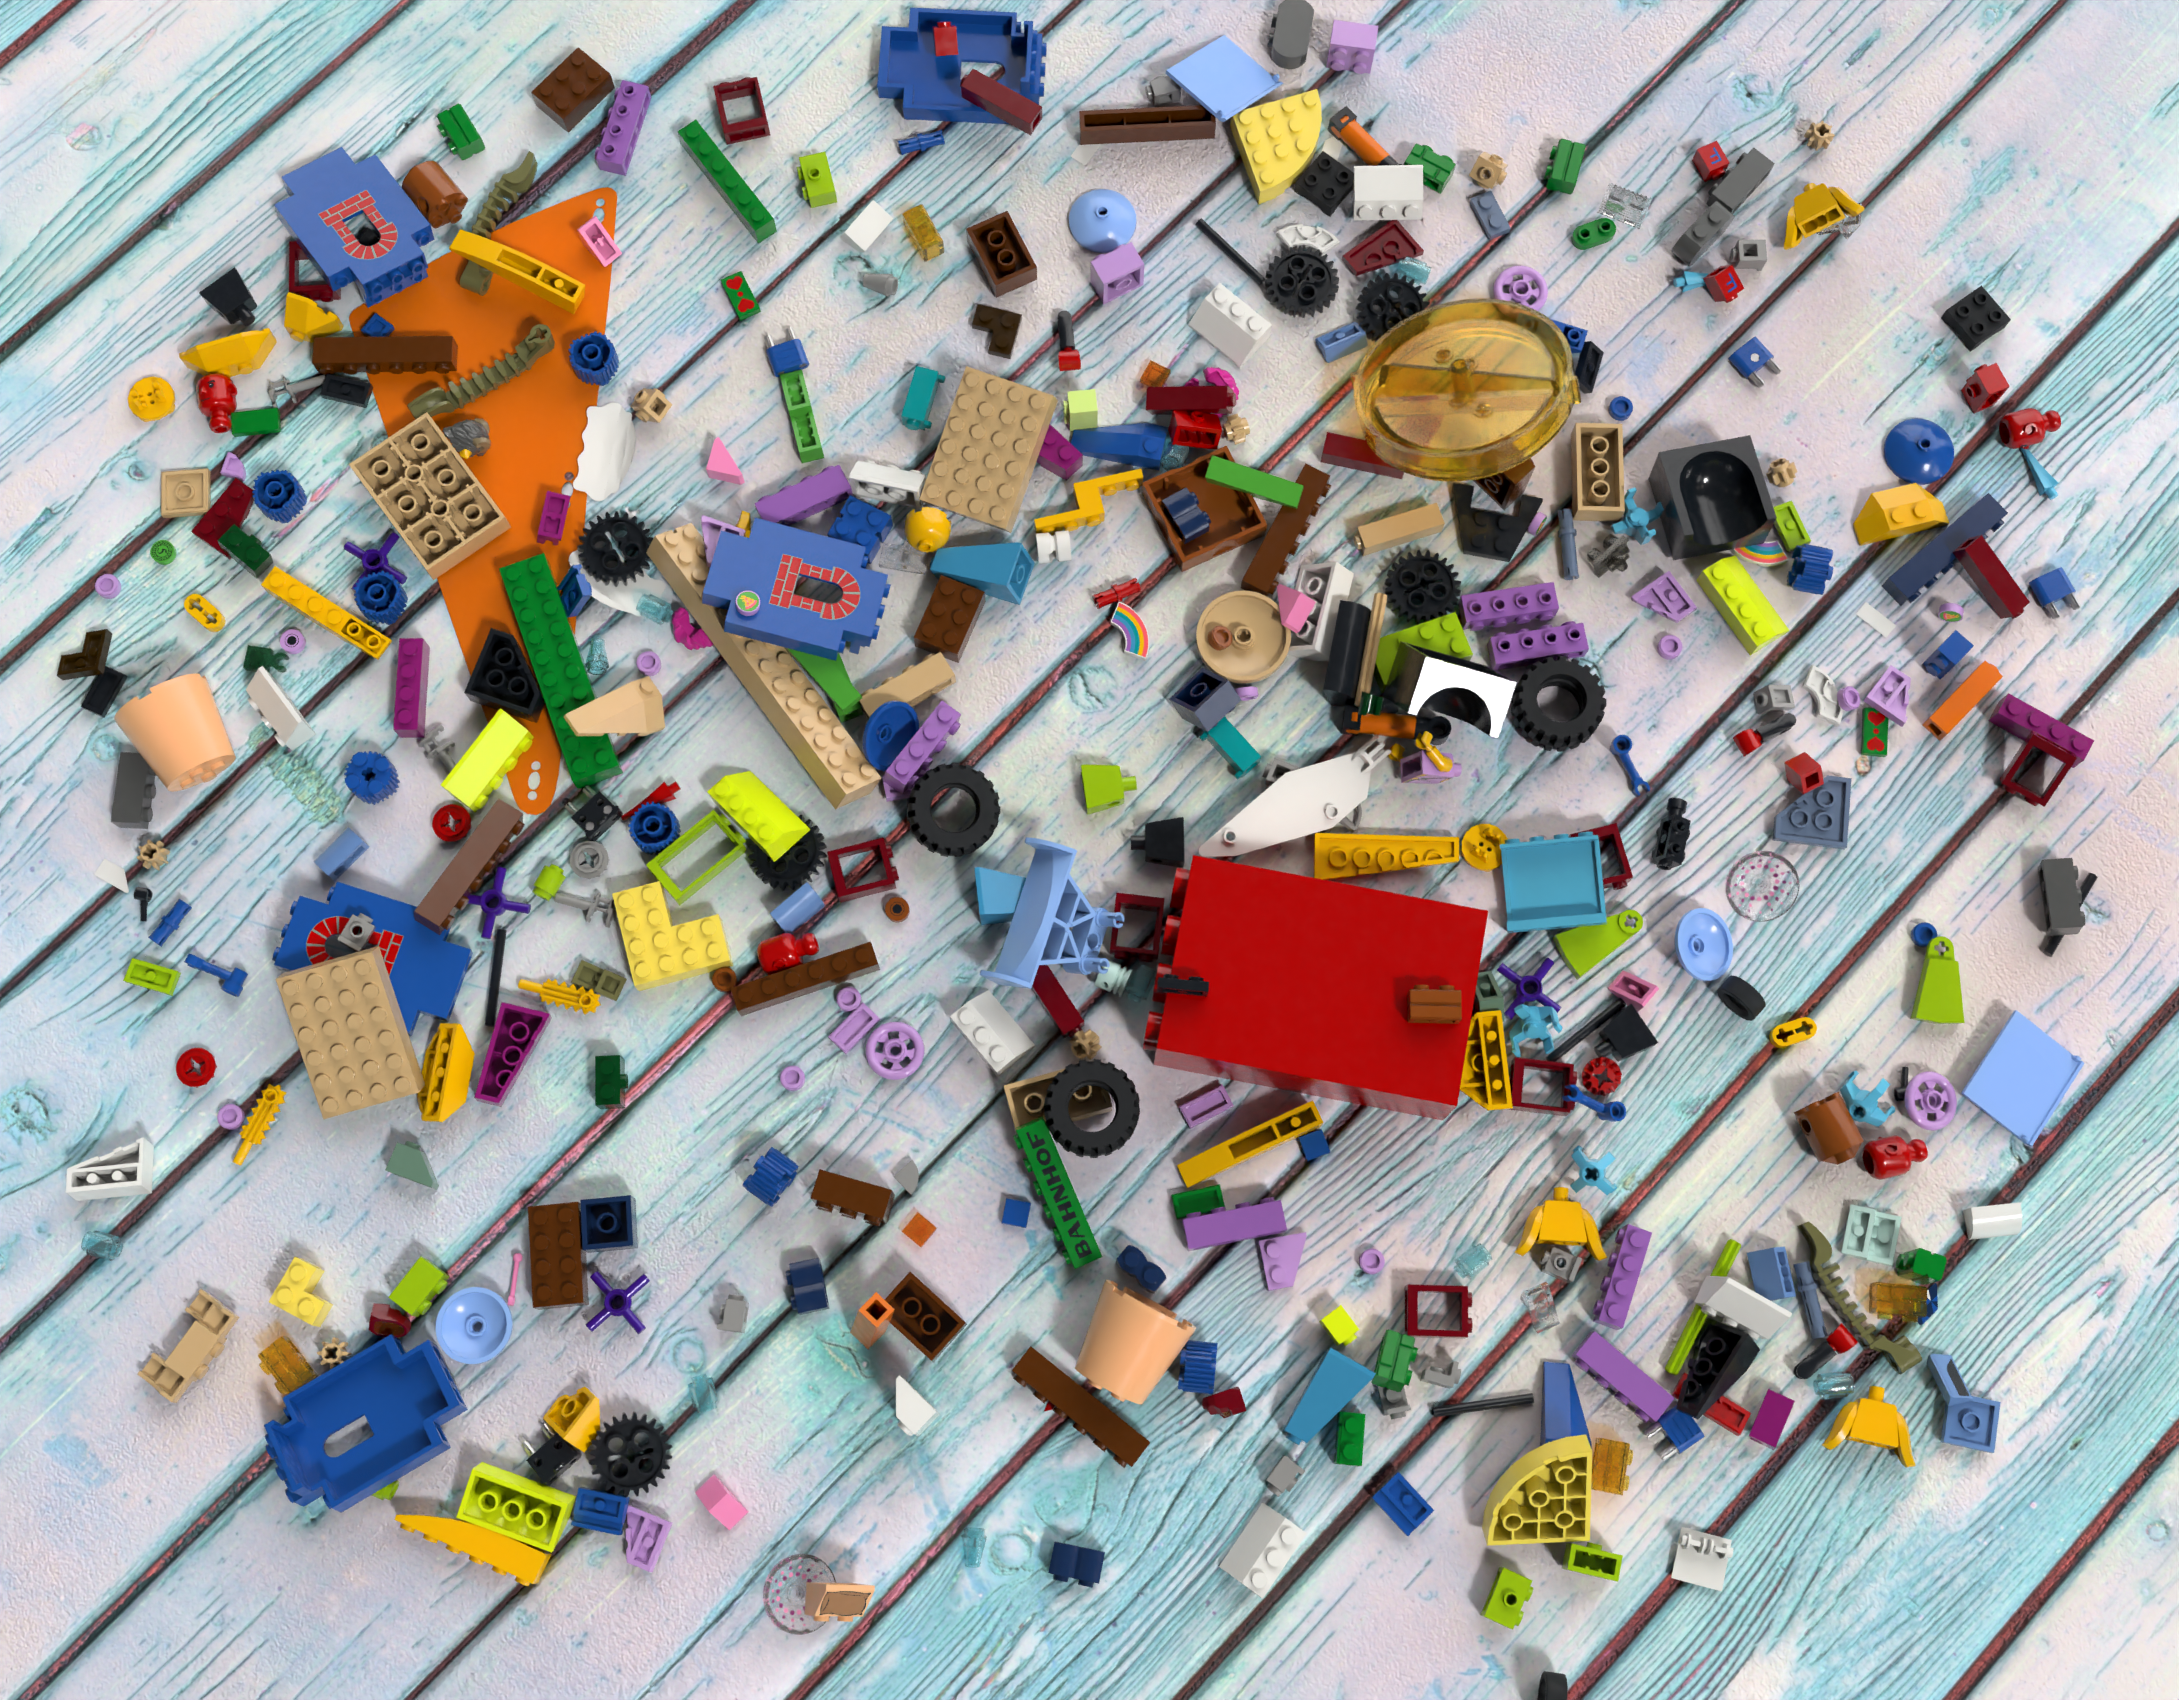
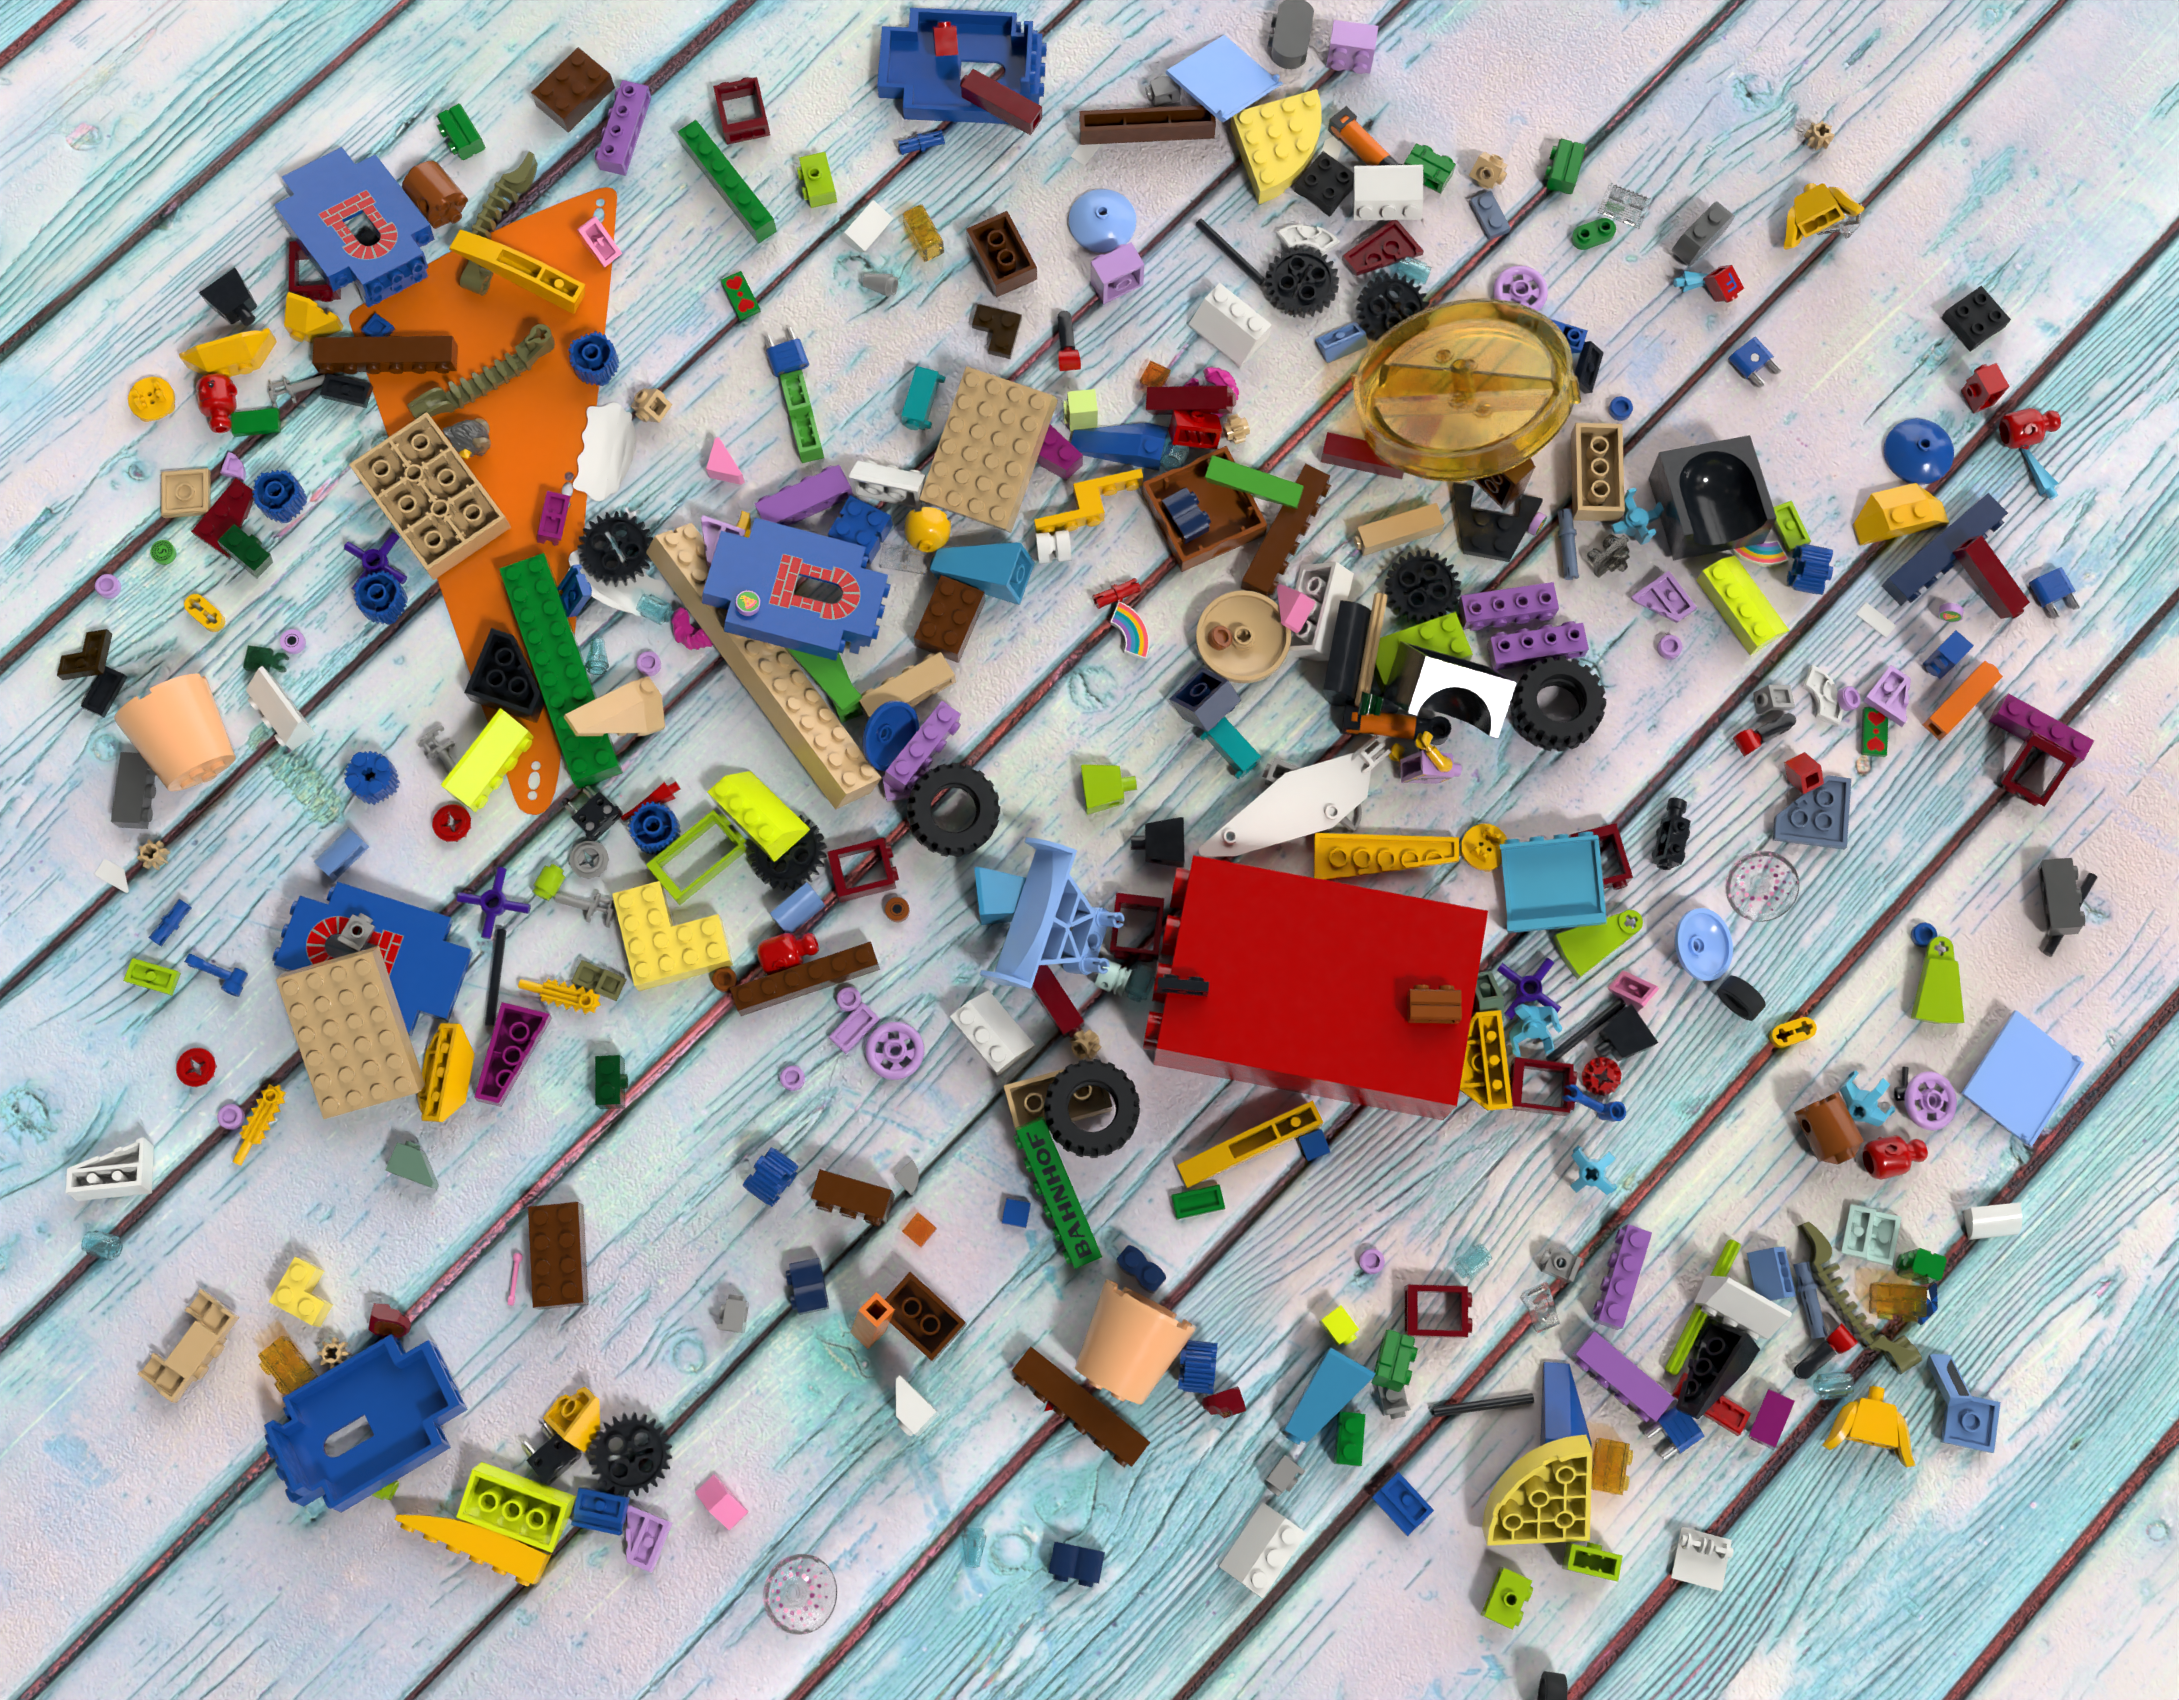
black hand [134,887,153,922] -> none
yellow slope [261,566,392,660] -> none
lime brick [388,1256,450,1317] -> none
magenta brick [393,638,430,738] -> none
reddish brown brick [414,799,525,935] -> none
light blue dish [436,1287,513,1364] -> none
dark blue brick [580,1195,638,1253] -> none
dark purple bar [585,1271,650,1334] -> none
clear light blue brick [688,1374,718,1414] -> none
slope [804,1582,875,1622] -> none
lavender tile [1179,1084,1234,1129] -> none
medium lavender brick [1182,1197,1287,1251] -> none
lavender tile [1235,687,1258,701] -> none
lavender wing [1258,1232,1307,1291] -> none
light grey bracket [1420,1361,1461,1389] -> none
yellow torso [1514,1187,1607,1261] -> none
blue brick [1610,735,1650,797] -> none
red brick [1692,141,1730,182] -> none
dark grey brick [1706,147,1775,214] -> none
light grey brick [1730,240,1767,271] -> none
tan gear [1766,458,1797,487] -> none

